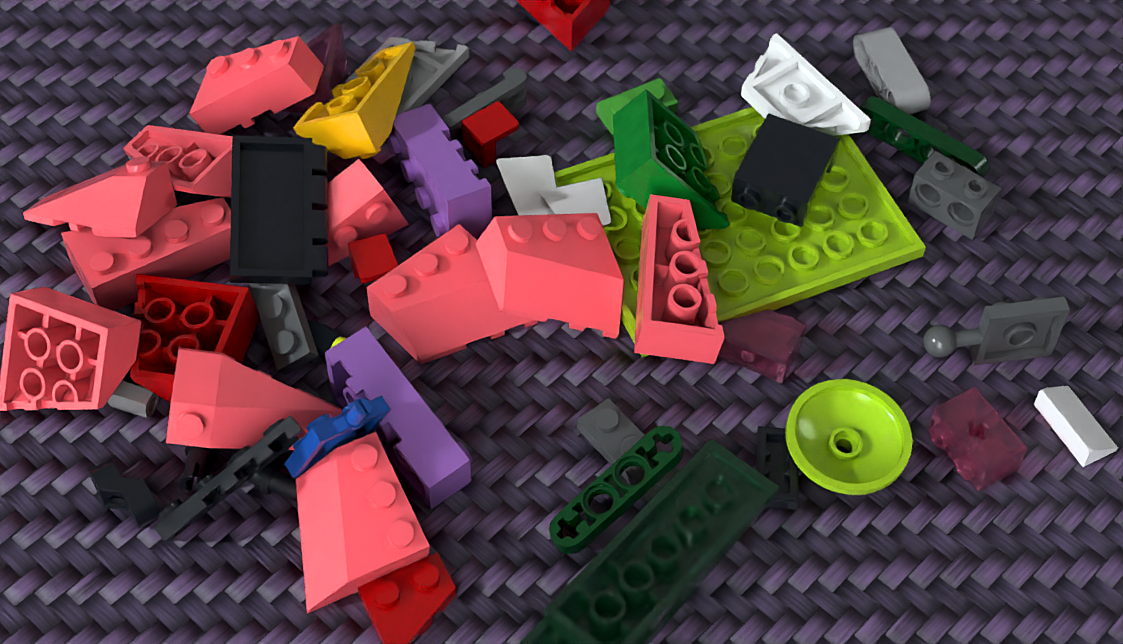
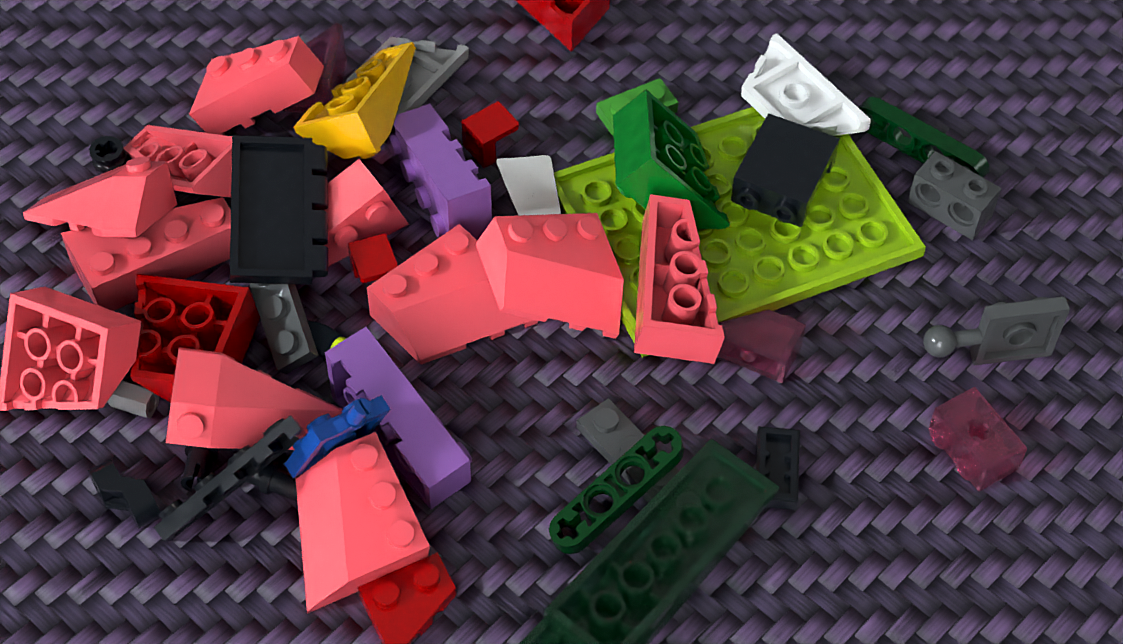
dark grey plate [441,68,527,146] -> none
white sticker [538,178,611,226] -> none
lime dish [785,379,912,495] -> none
light grey beam [853,27,931,114] -> none
white slope [1034,386,1118,467] -> none
none -> black bush [89,136,127,173]

